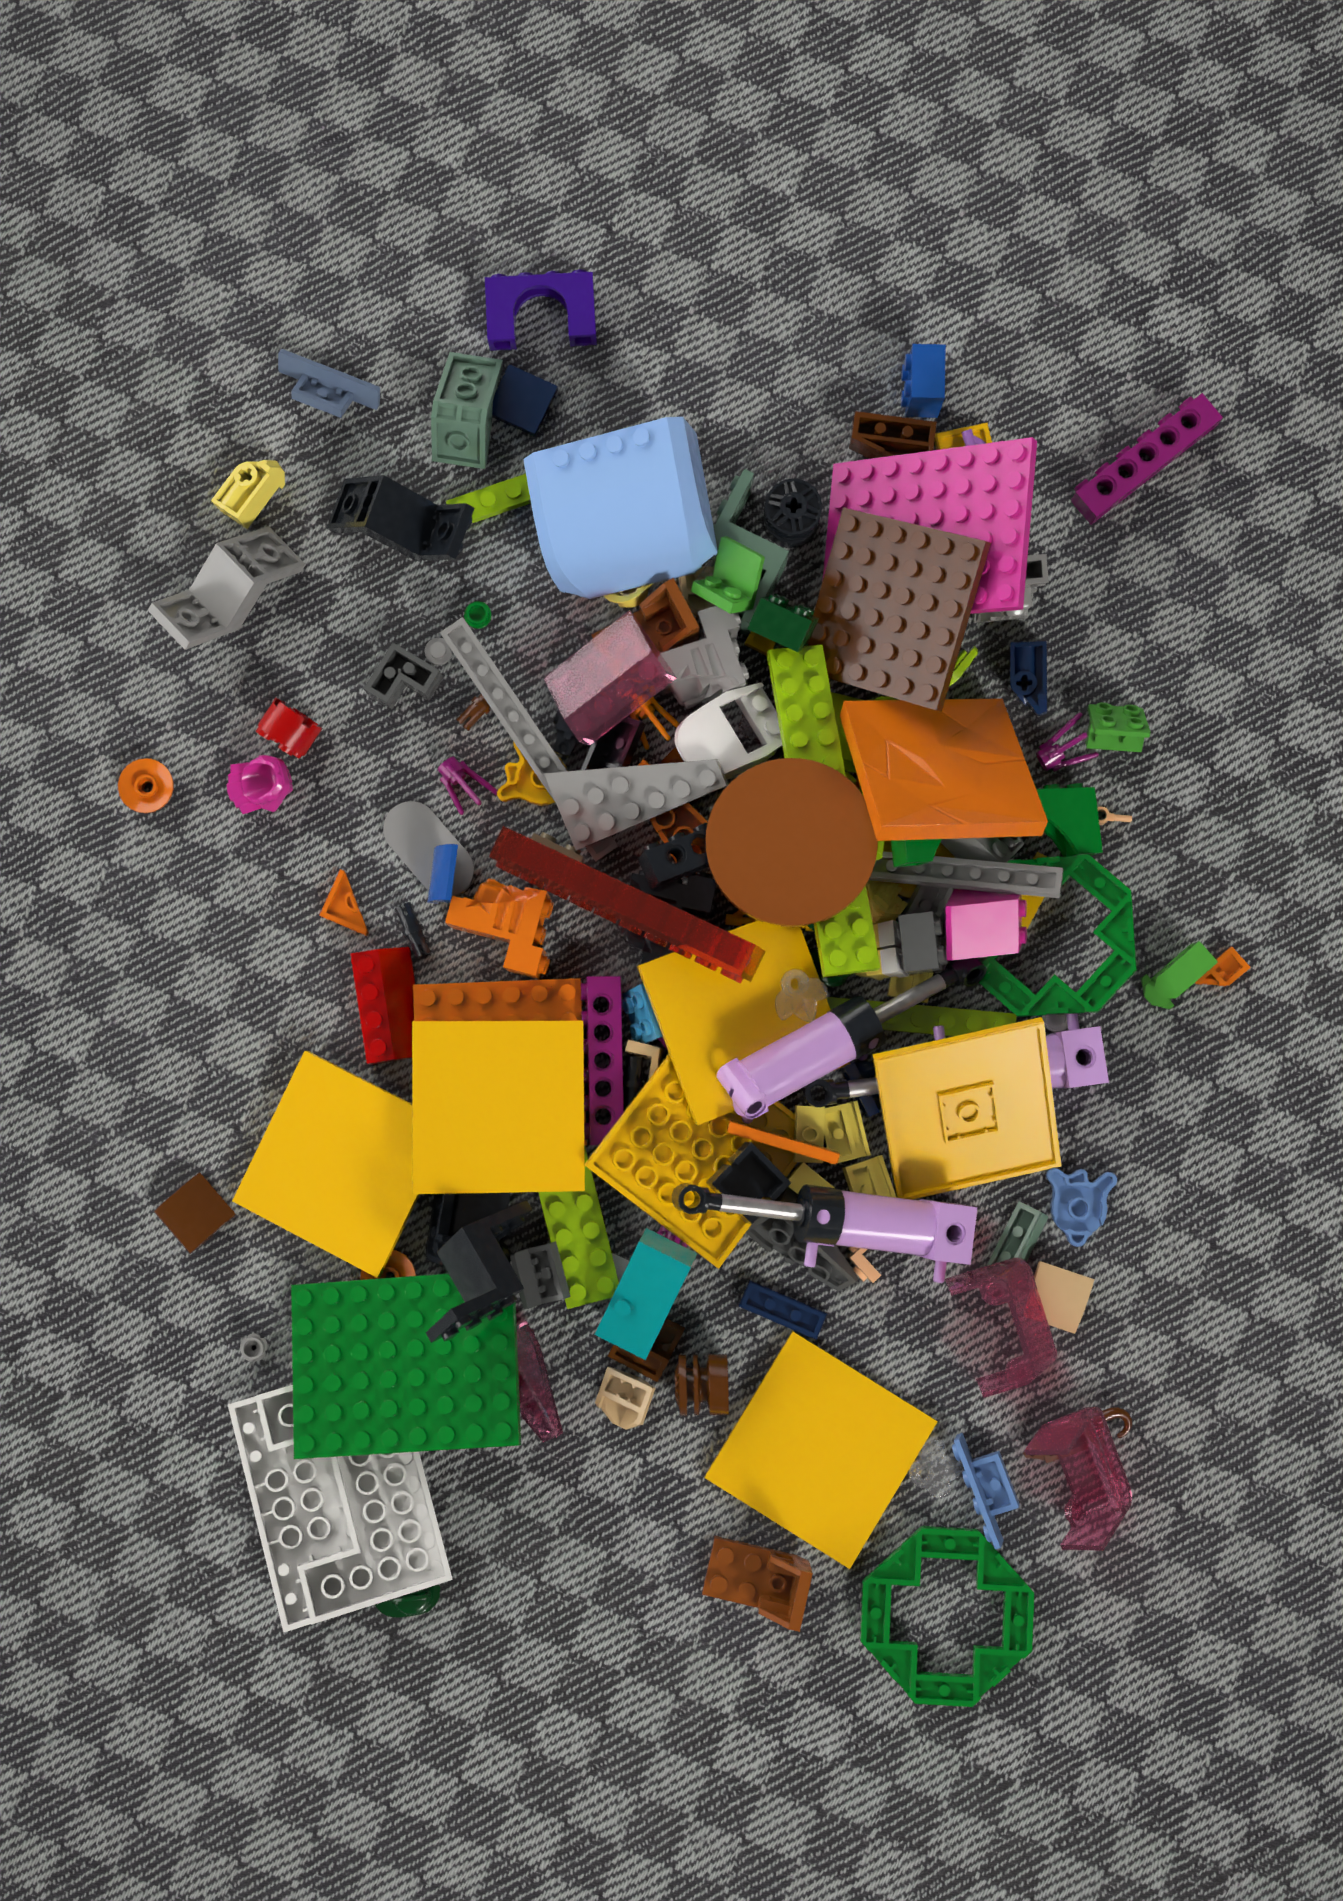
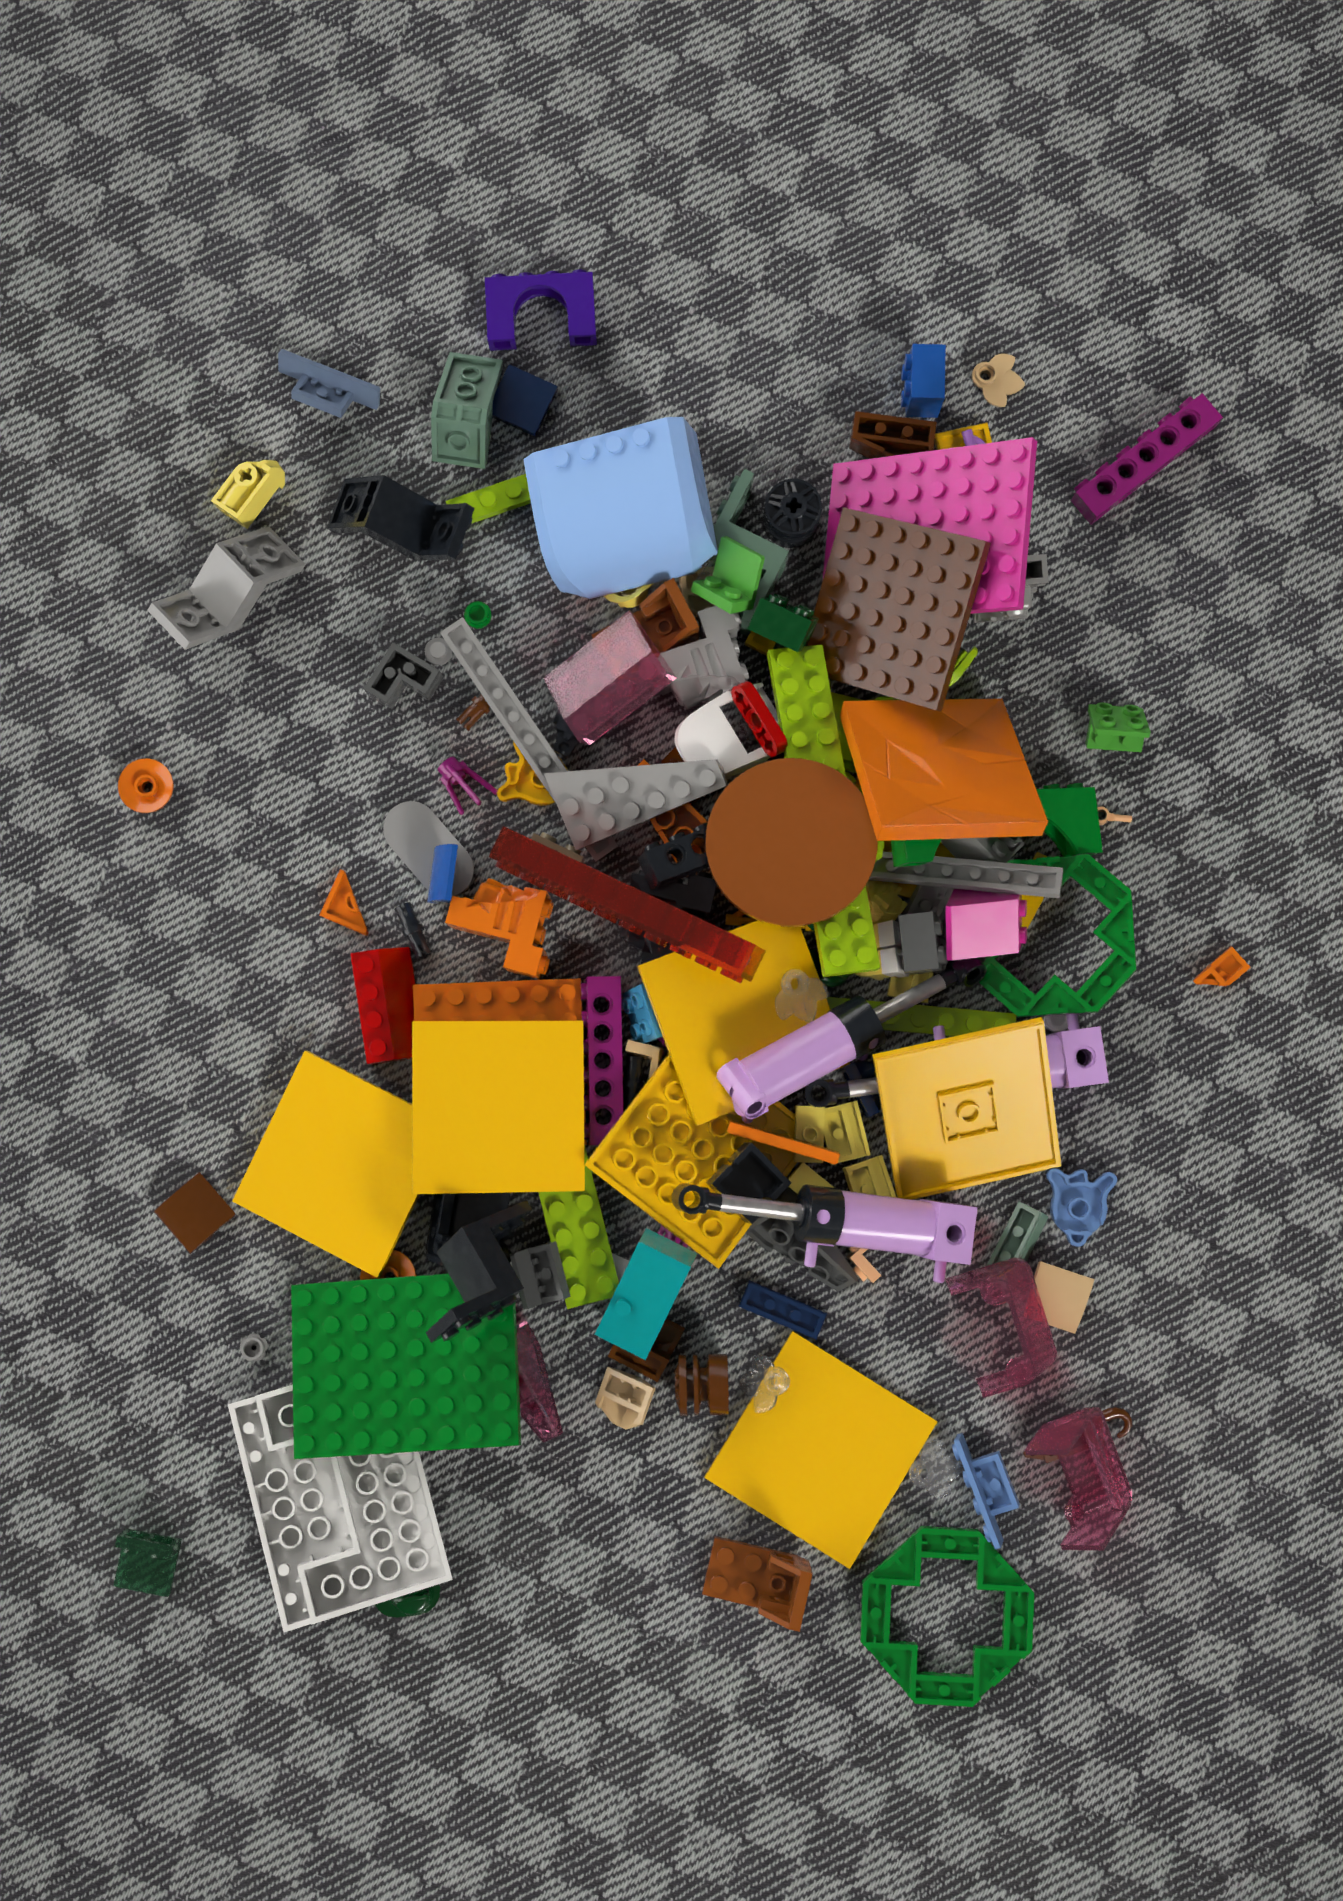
dark pink hair [227,755,293,814] -> none
red brick [256,698,323,759] -> none
black bracket [580,683,646,770] -> none
light orange plant [627,690,680,750] -> none
dark blue piece [1010,641,1047,716] -> none
magenta plant [1036,712,1099,772] -> none
bright green piece [1140,941,1218,1010] -> none
none -> clear green bracket [114,1528,182,1597]
none -> red beam [731,681,788,757]
none -> clear plate [739,1355,790,1413]
none -> tan plate [972,354,1025,407]

